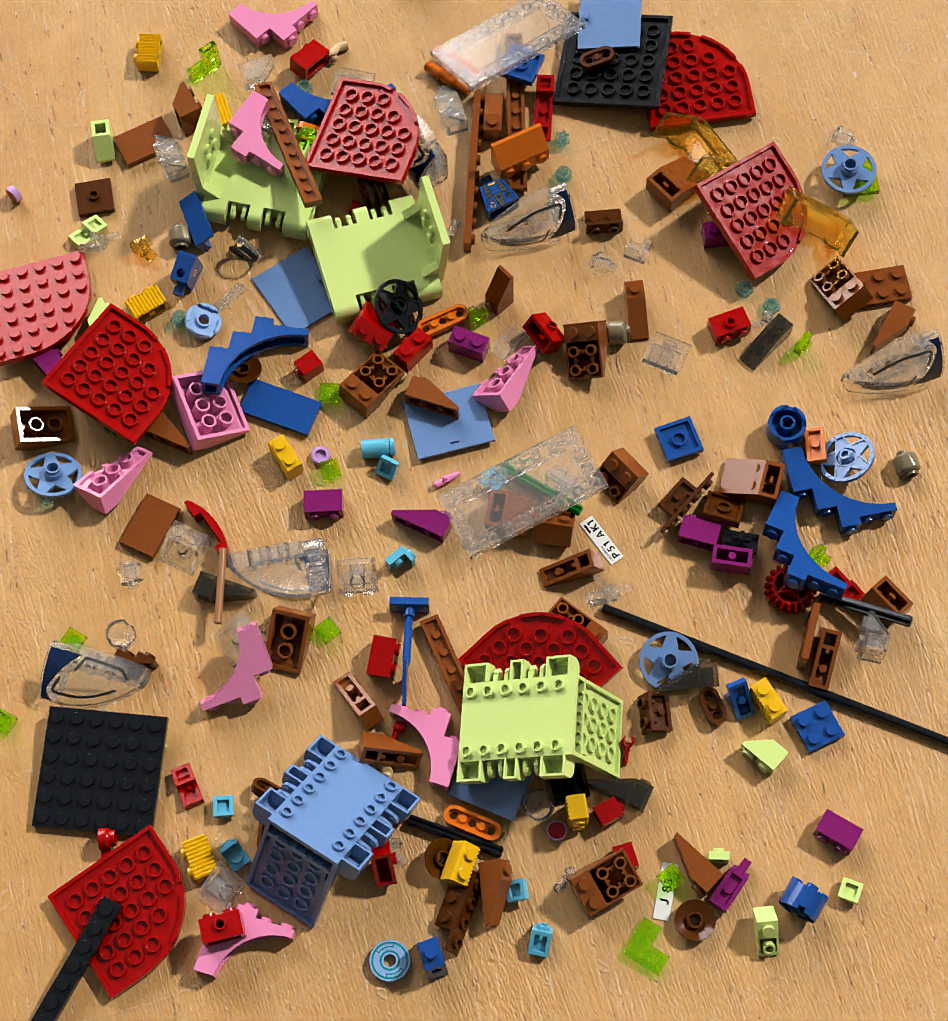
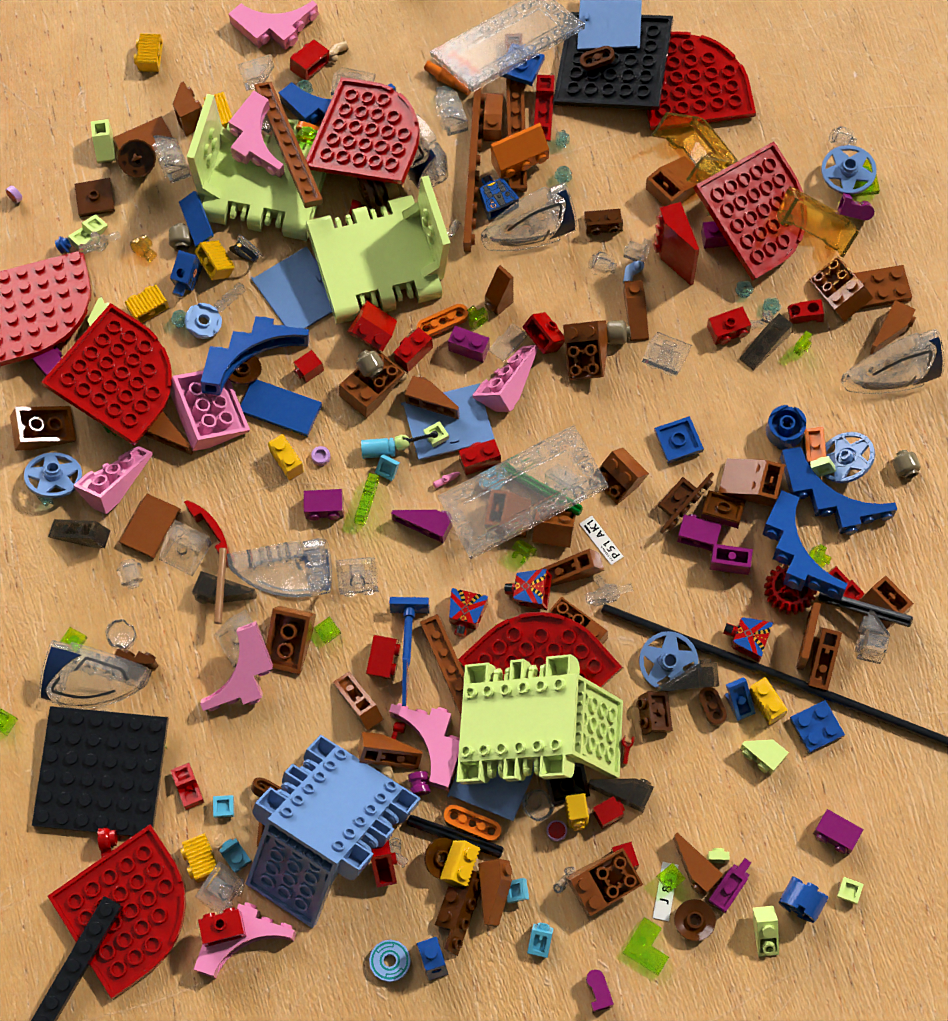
clear neon green plate [187,40,222,84] -> none
clear neon green plate [318,457,342,481] -> none
clear neon green plate [319,383,339,403] -> none
black wheel [373,279,423,334] -> none
medium azure bracket [385,545,416,571] -> none
black hips [722,529,759,555] -> none
none -> clear smoke slope [48,519,110,548]
none -> blue plate [55,236,71,254]
none -> reddish brown wheel [118,139,156,178]
none -> yellow brick [195,240,235,281]
none -> clear neon green beam [354,473,380,526]
none -> dark tan head [356,350,384,379]
none -> hinge [394,431,438,451]
none -> magenta wheel [408,771,431,796]
none -> yellowish green plate [423,421,449,447]
none -> torso [449,588,488,637]
none -> red brick [459,439,501,476]
none -> torso [504,569,552,611]
none -> clear neon green tile [512,540,537,564]
none -> magenta leg [586,970,614,1013]
none -> light blue arm [623,260,644,283]
none -> red slope [653,202,699,285]
none -> torso [723,617,773,662]
none -> red leg [787,299,824,324]
none -> yellowish green plate [810,456,836,477]
none -> magenta leg [837,193,875,220]

